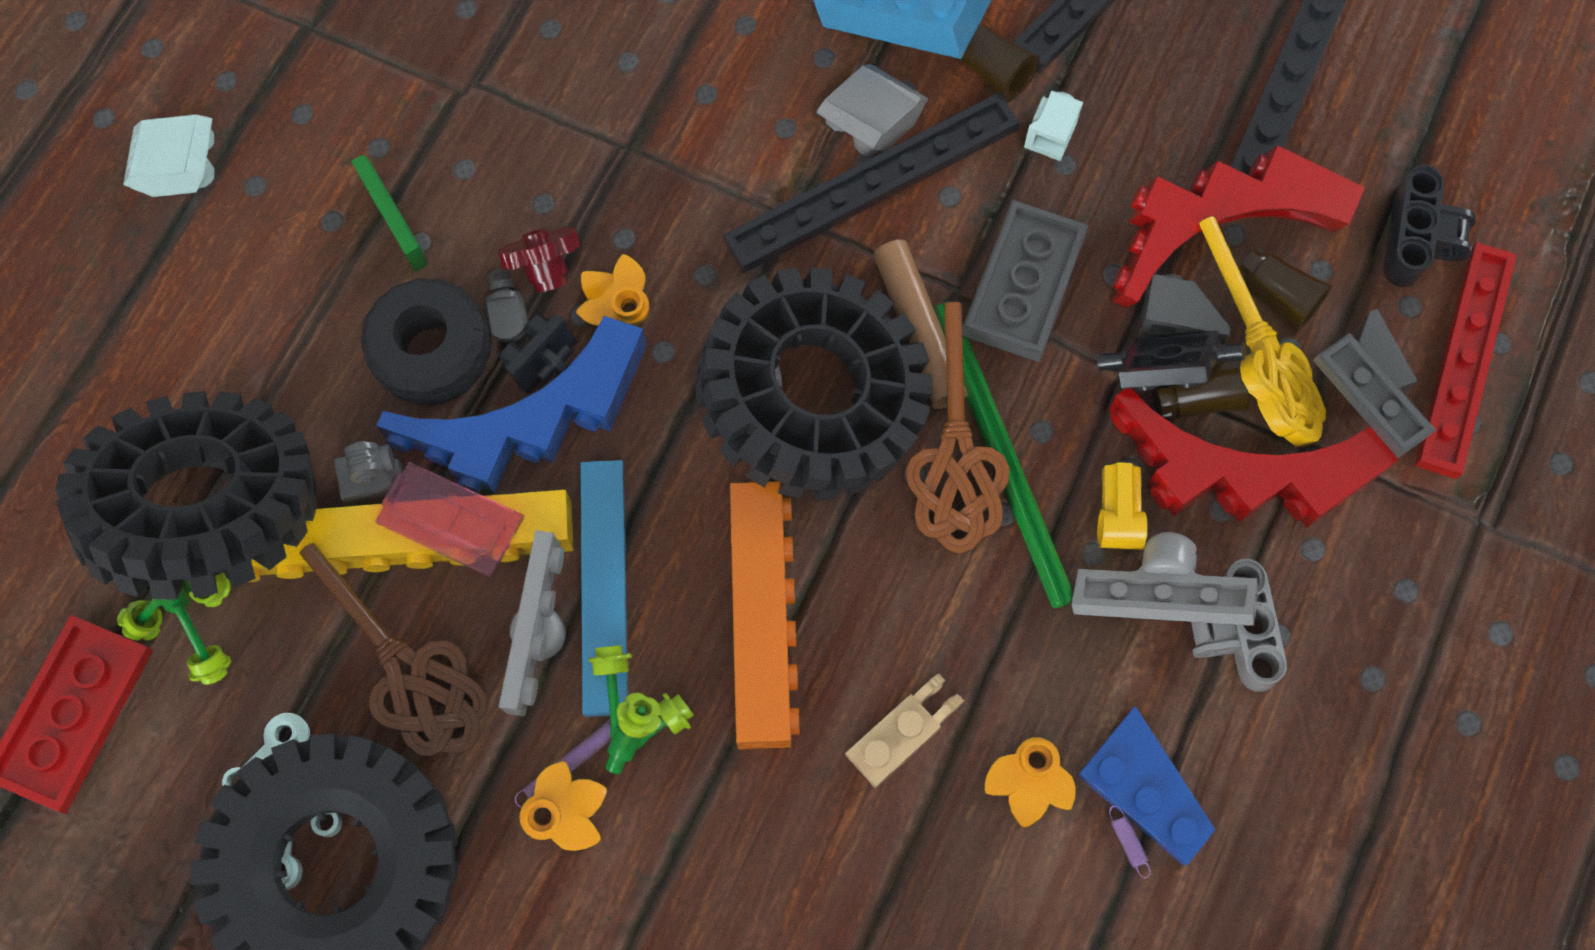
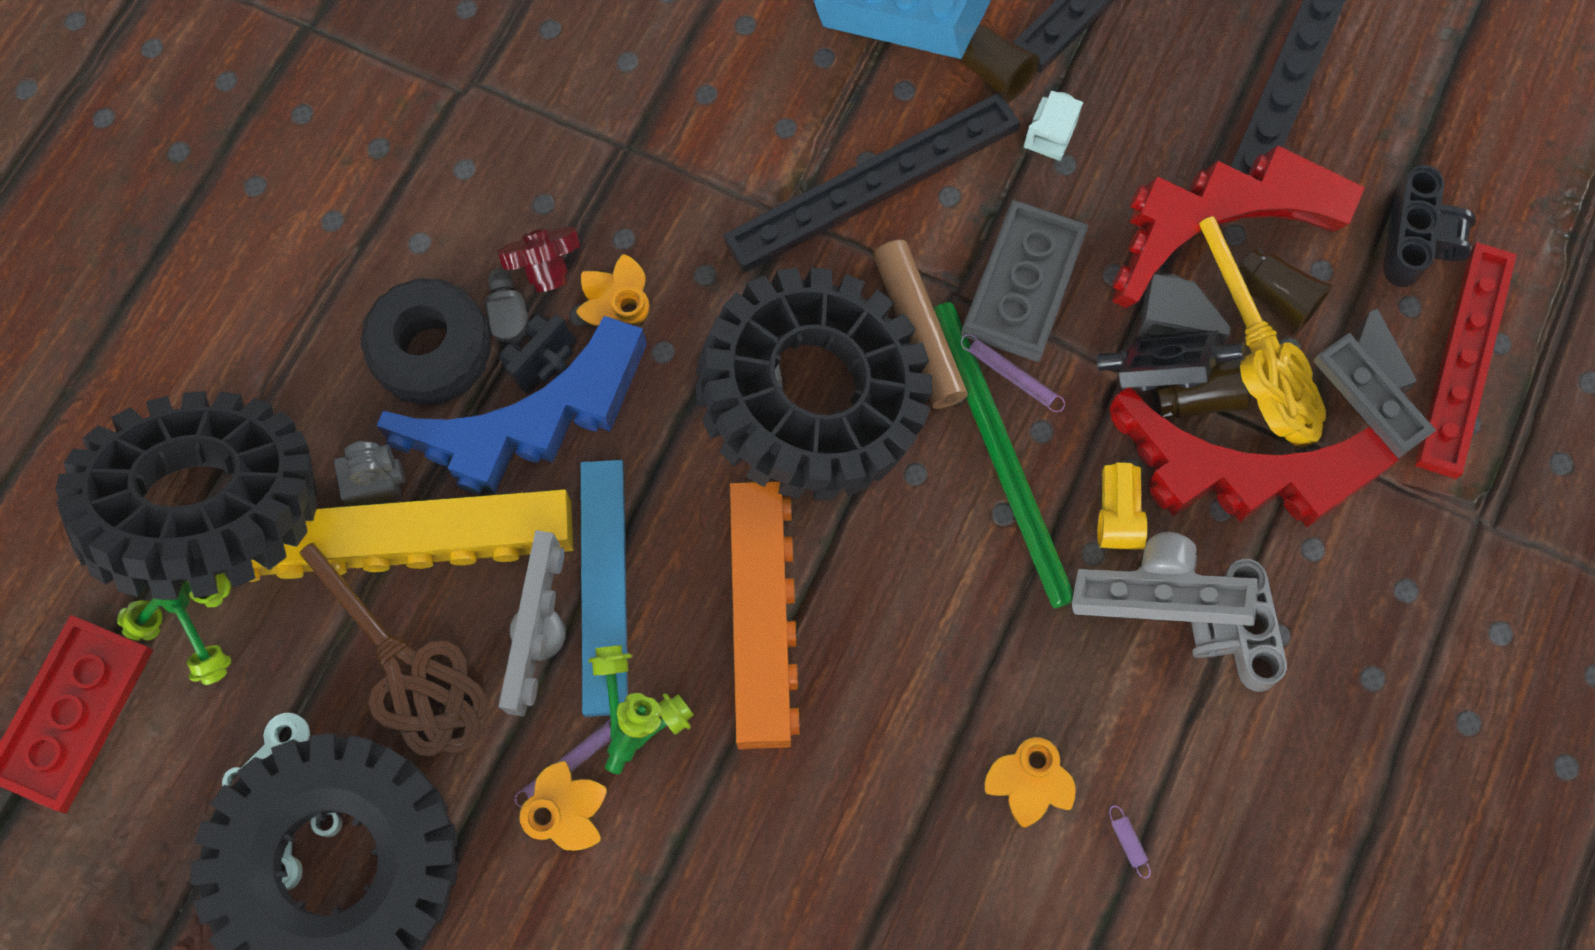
light aqua slope [123,115,214,197] -> none
green tile [351,154,428,272] -> none
clear pink piece [375,462,524,578] -> none
light grey slope [816,63,928,156] -> none
tan hinge [845,673,964,788] -> none
dark orange piece [906,302,1010,554] -> none
blue wing [1077,706,1215,866] -> none
none -> lavender piece [961,334,1065,412]

